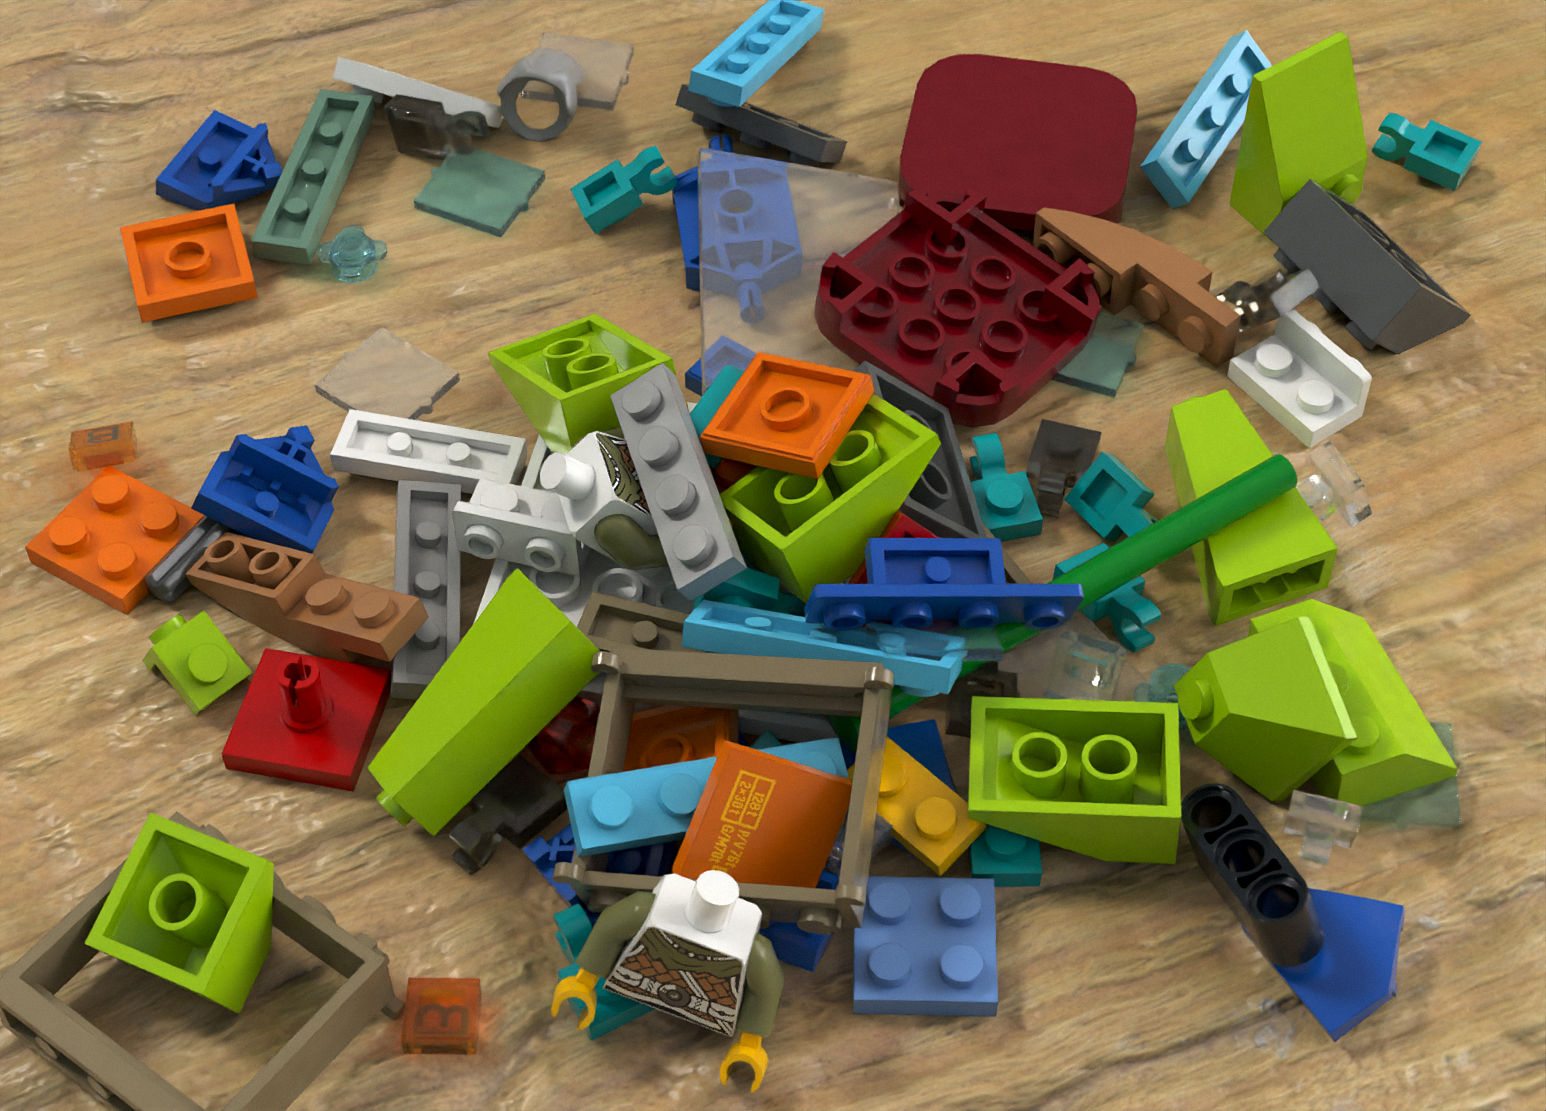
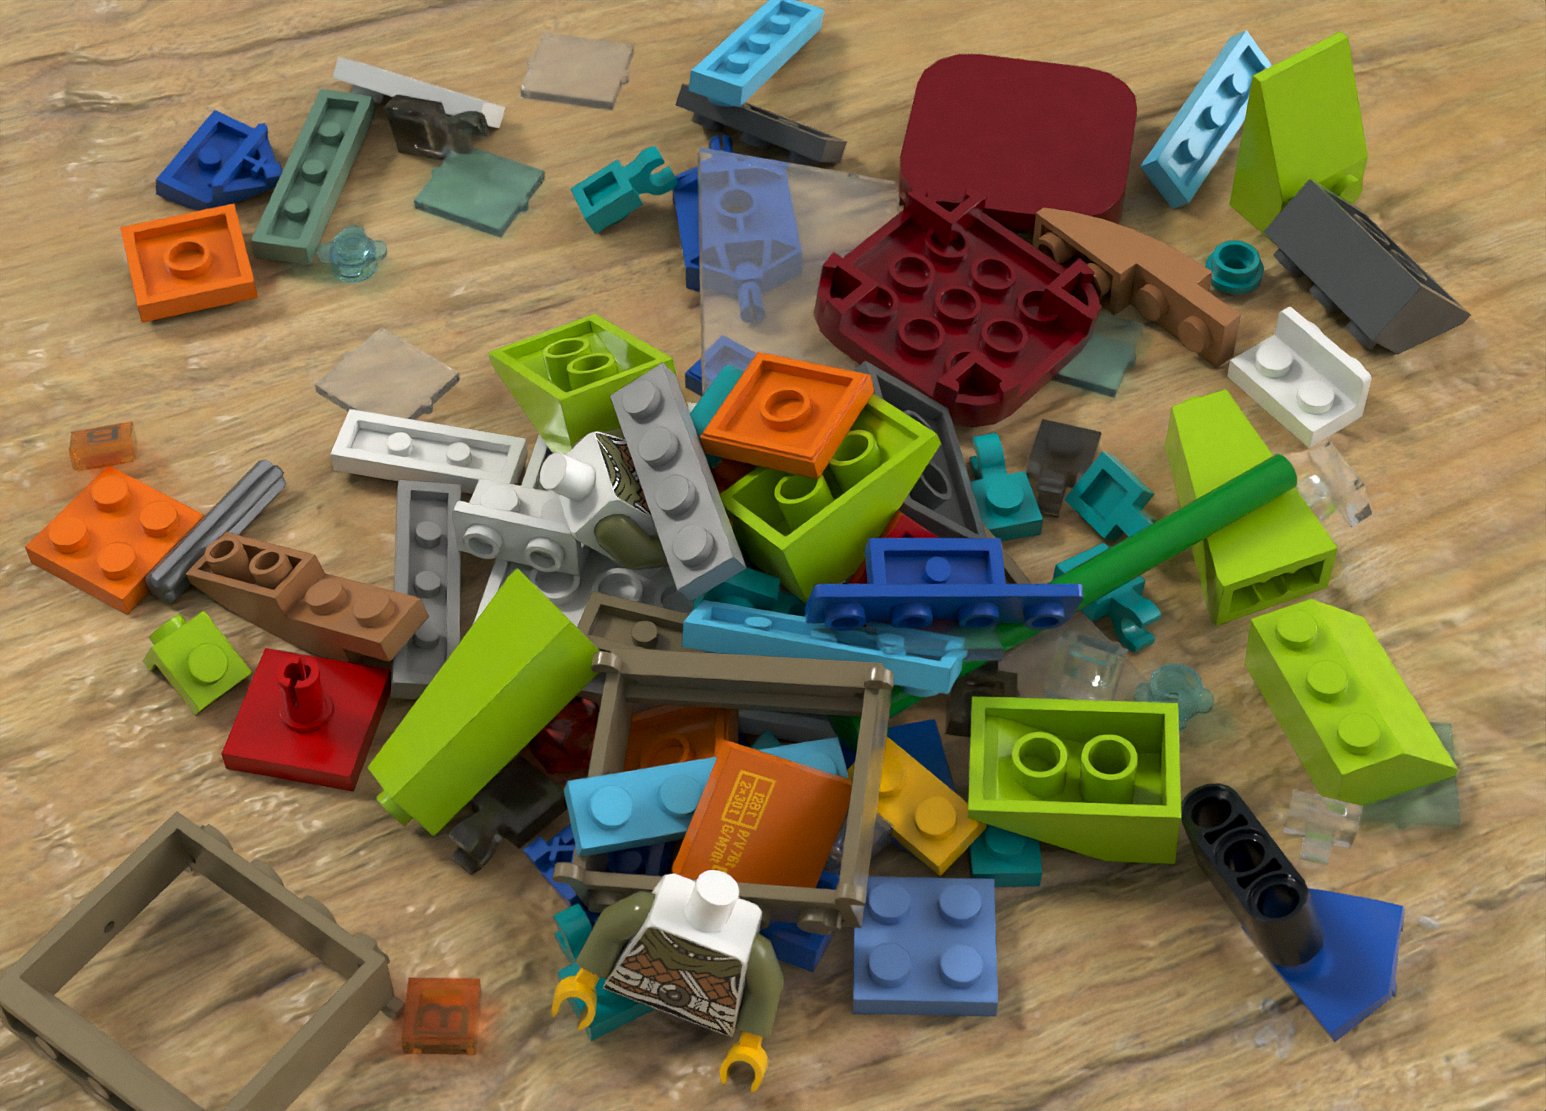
lime slope [84,812,274,1014] -> none
blue slope [191,425,339,554] -> none
light grey piece [497,48,585,142] -> none
lime slope [1173,616,1357,802] -> none
clear smoke plate [1216,268,1321,331] -> none
teal plate [1372,113,1482,191] -> none
none -> teal plate [1205,240,1264,294]

